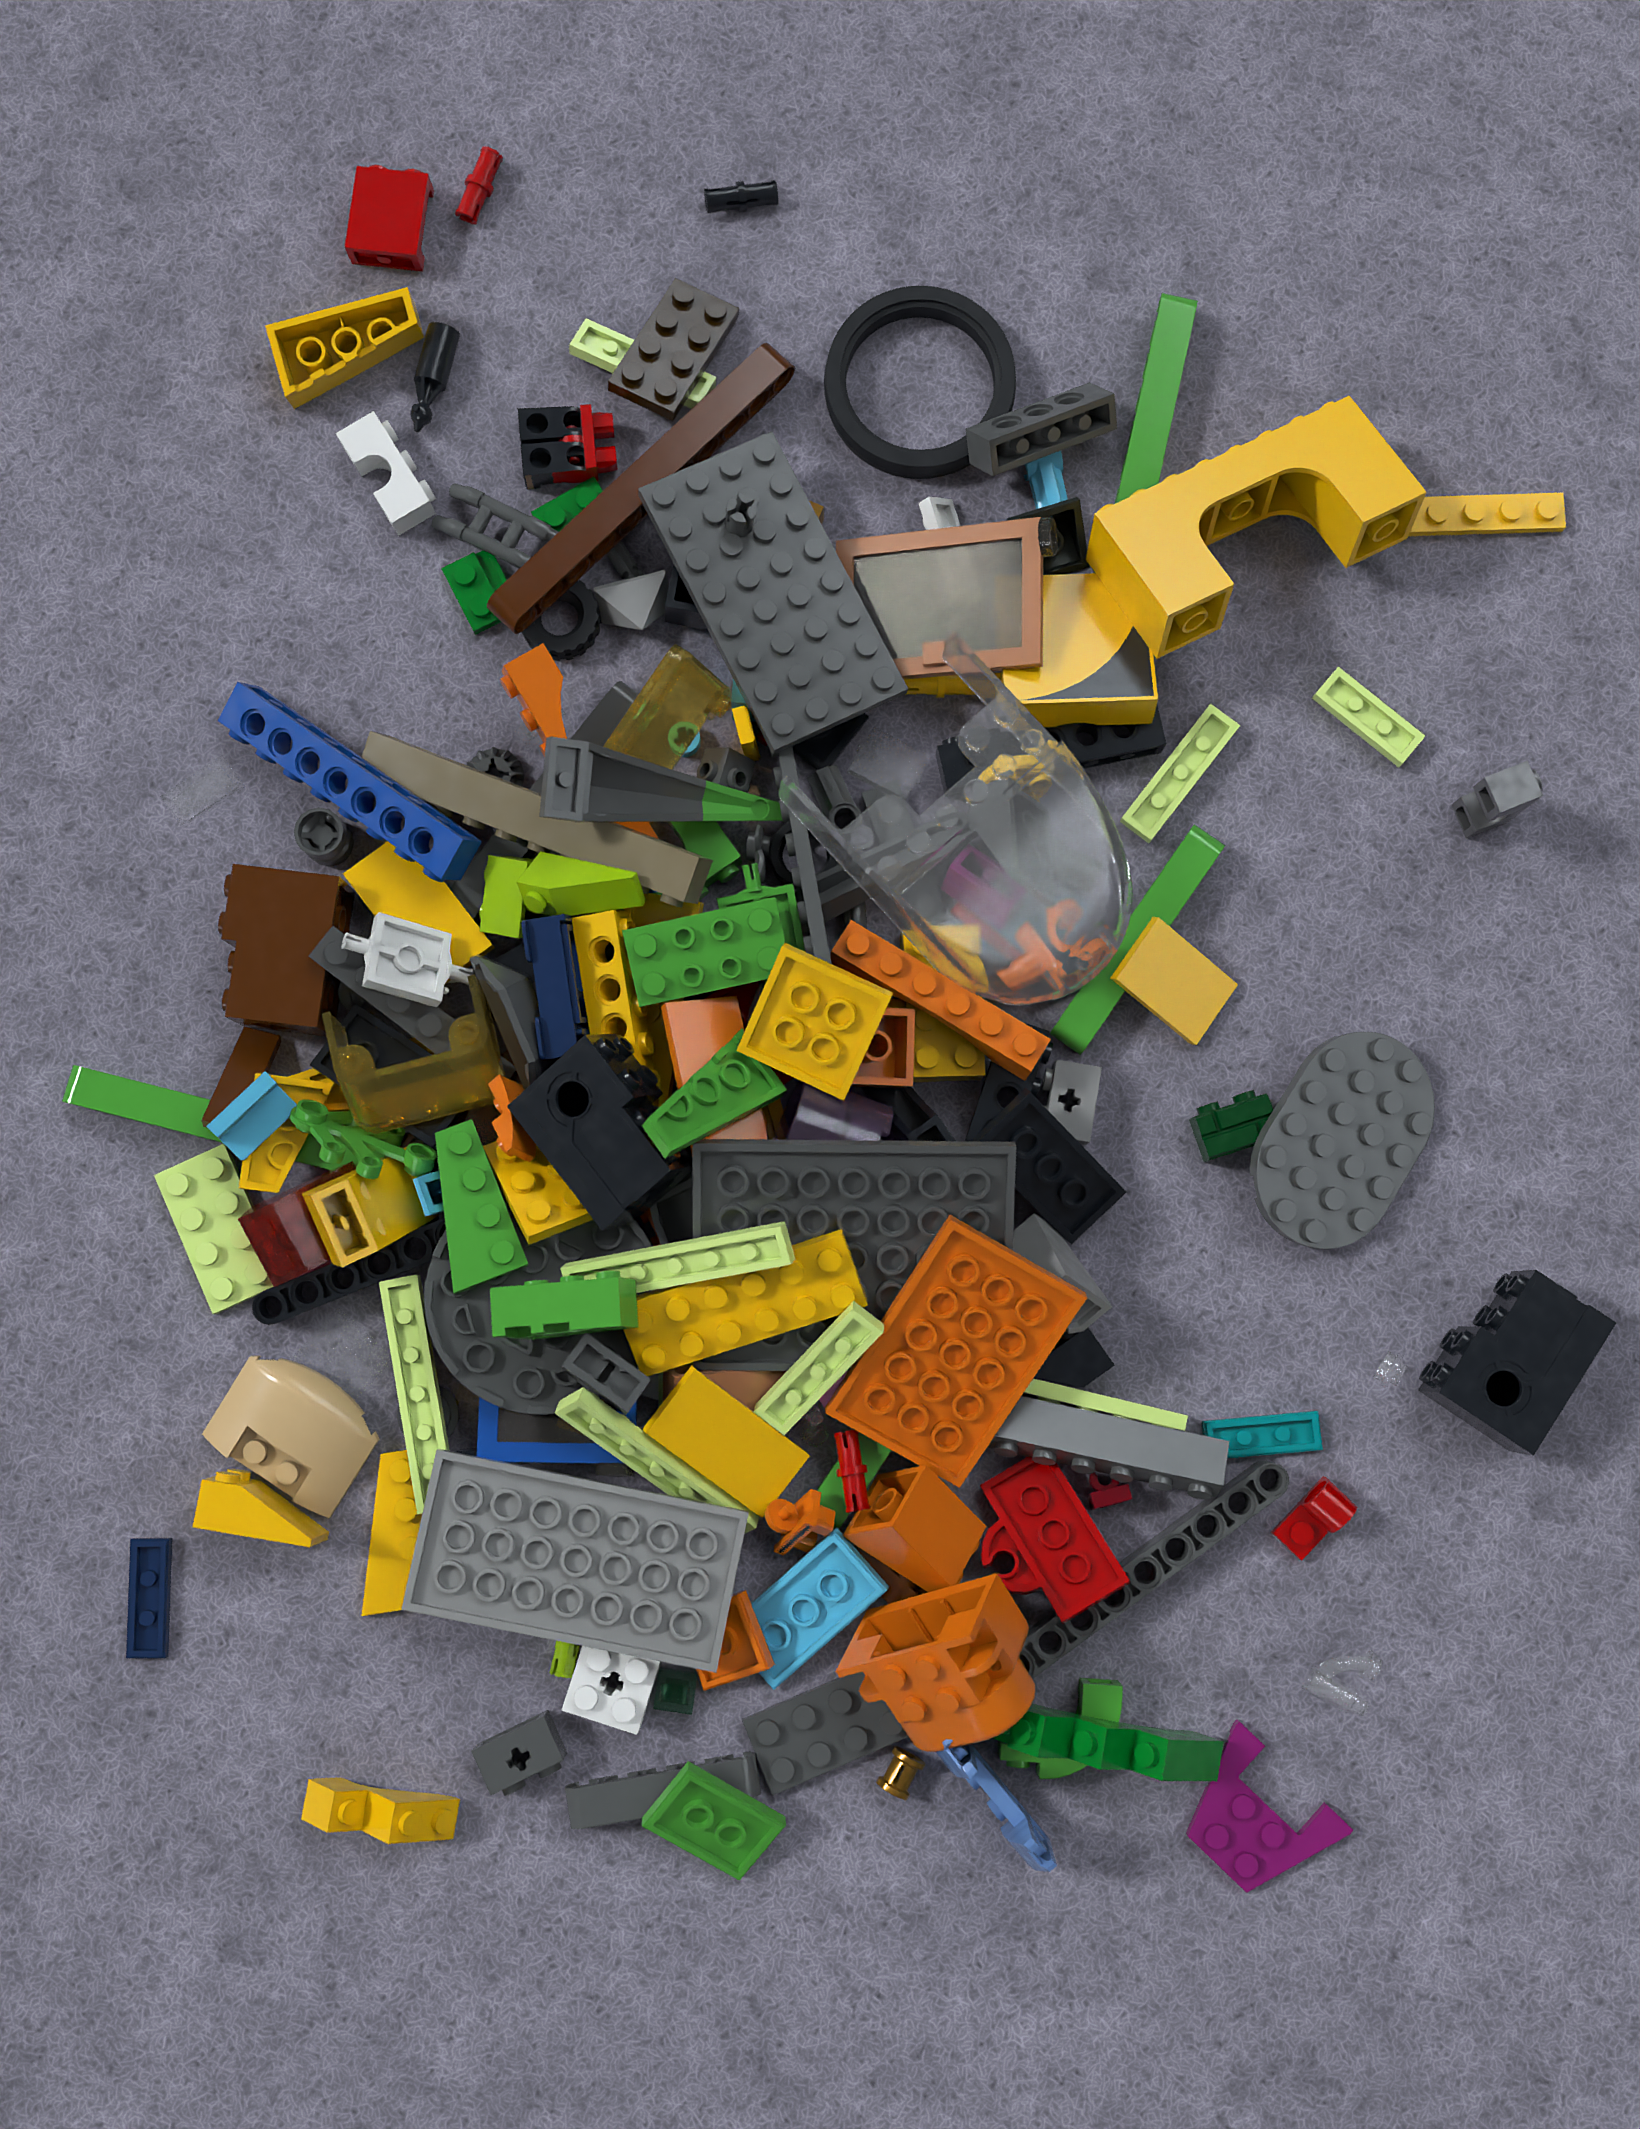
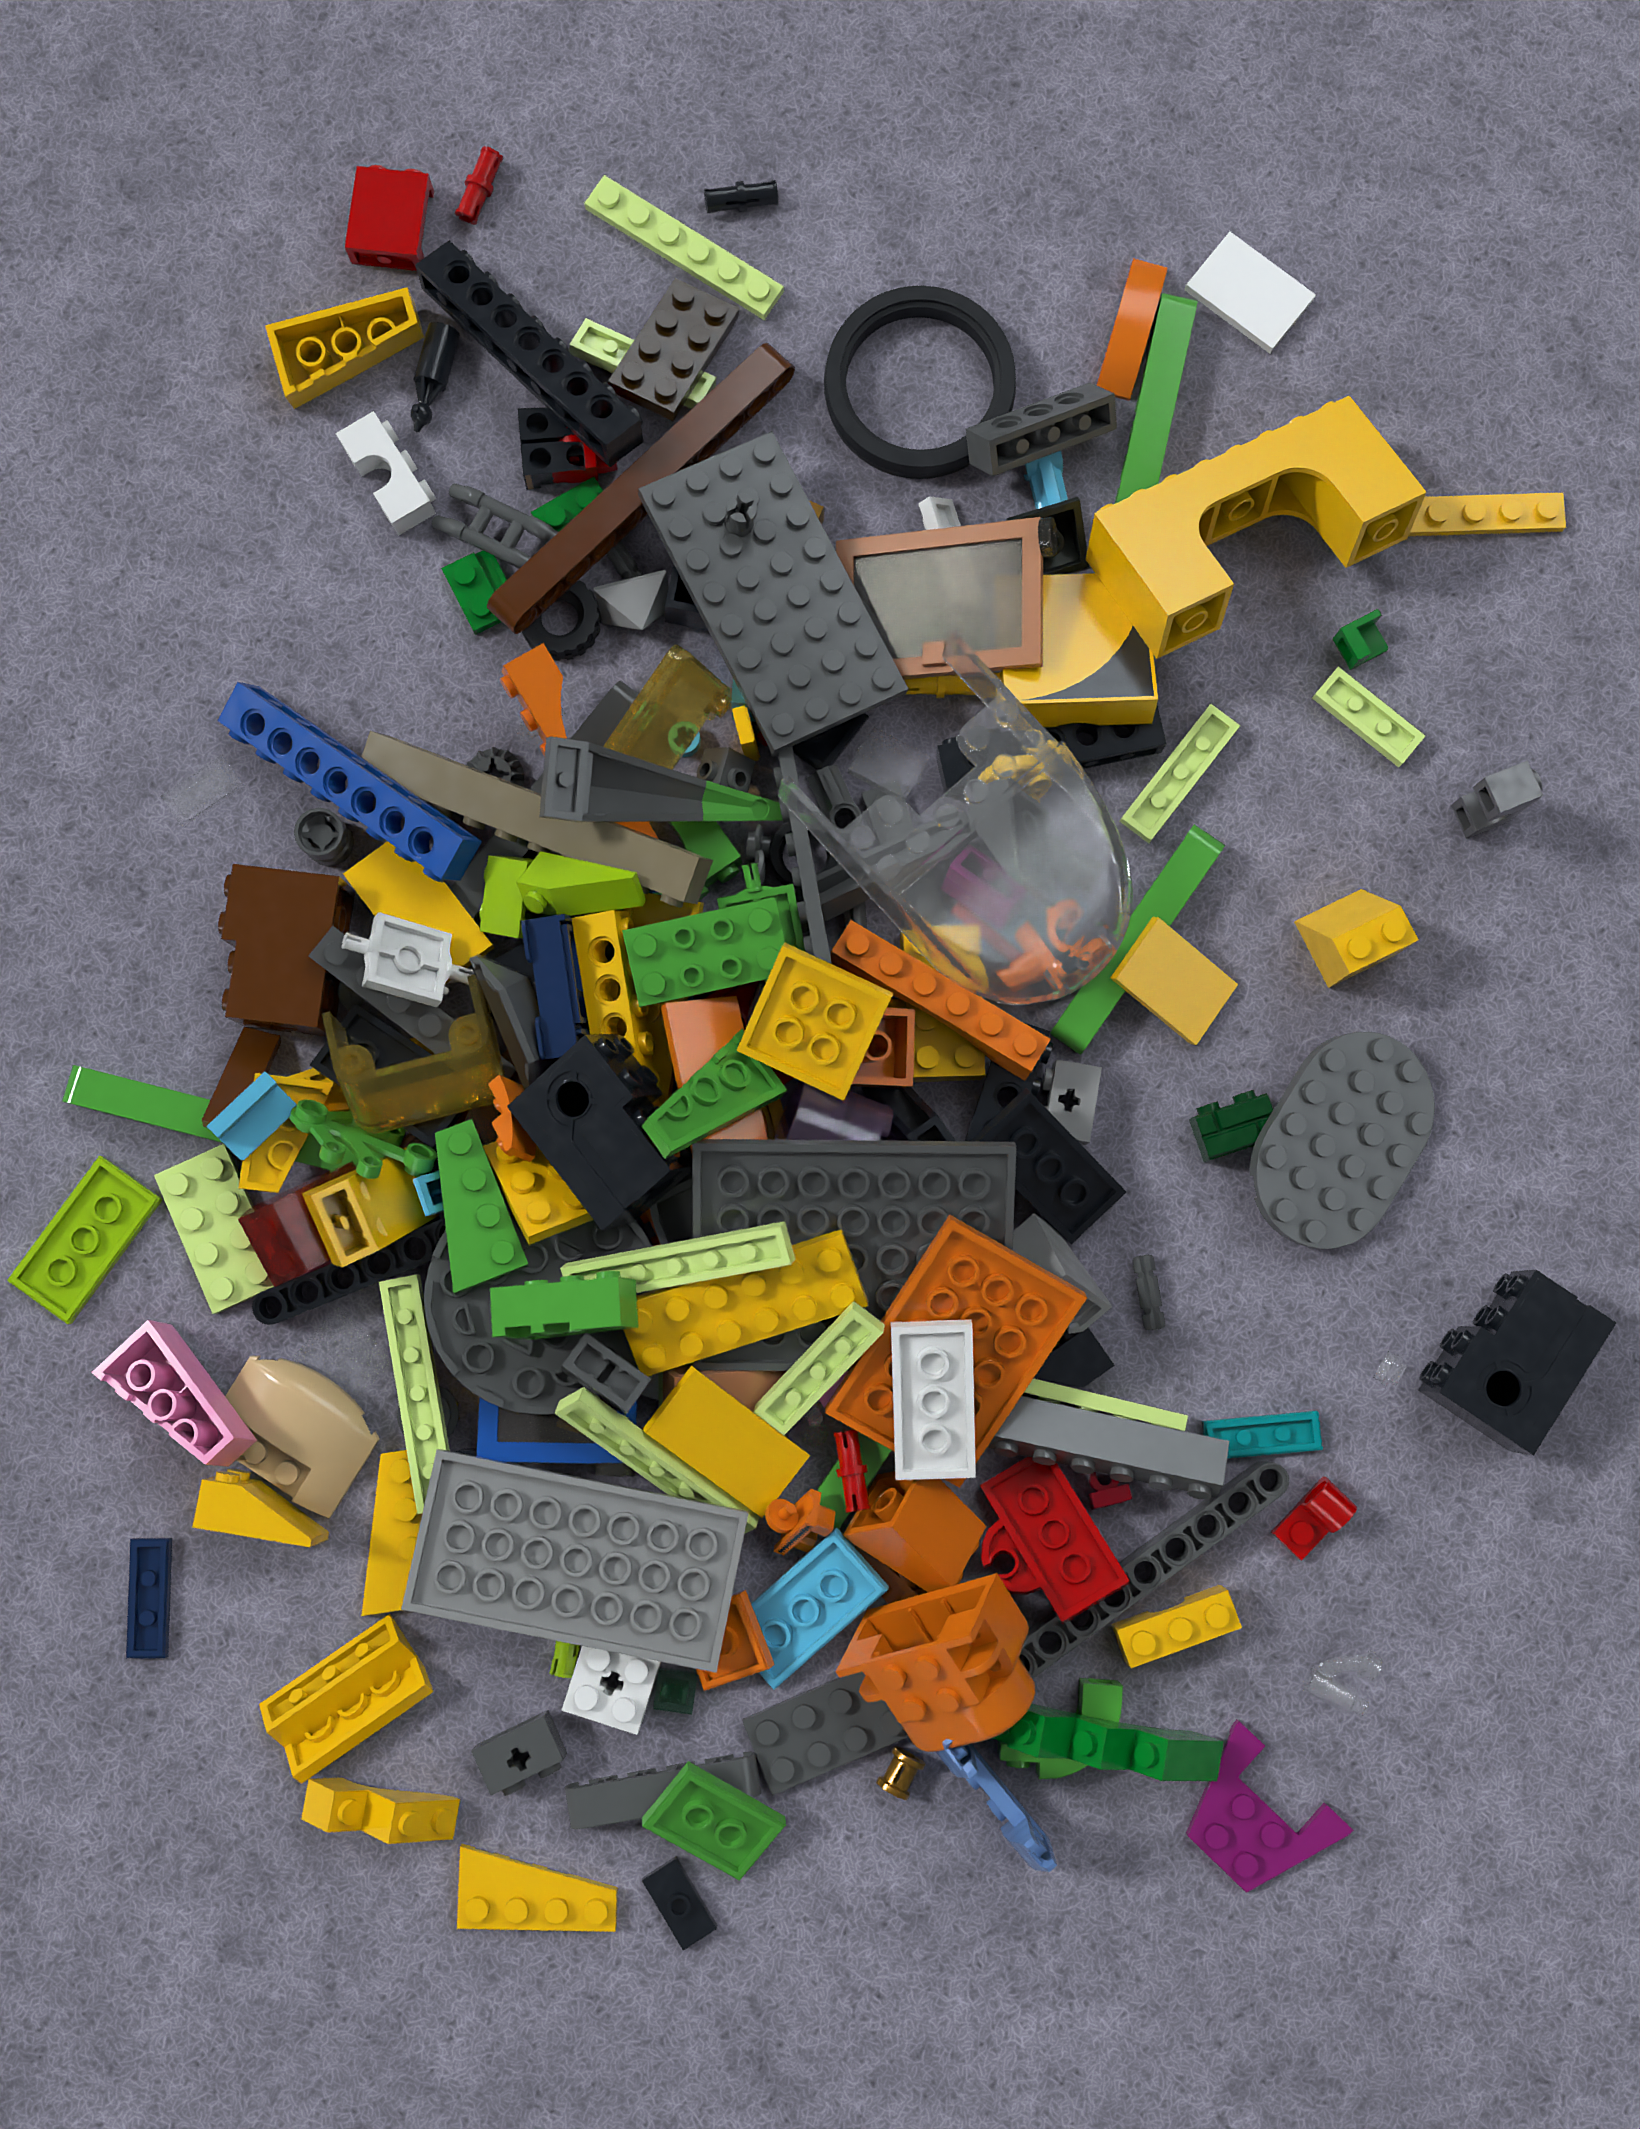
none -> lime tile [7,1155,163,1324]
none -> bright pink wedge [91,1320,257,1467]
none -> yellow slope [259,1614,434,1784]
none -> black brick [415,240,644,467]
none -> yellow wing [457,1844,618,1932]
none -> yellowish green plate [584,175,784,320]
none -> black plate [642,1856,717,1951]
none -> white plate [891,1320,976,1480]
none -> orange slope [1097,258,1168,401]
none -> yellow arch [1111,1585,1242,1668]
none -> dark grey axle [1132,1254,1165,1330]
none -> white tile [1184,232,1316,354]
none -> yellow slope [1294,889,1419,988]
none -> green panel [1332,609,1388,670]

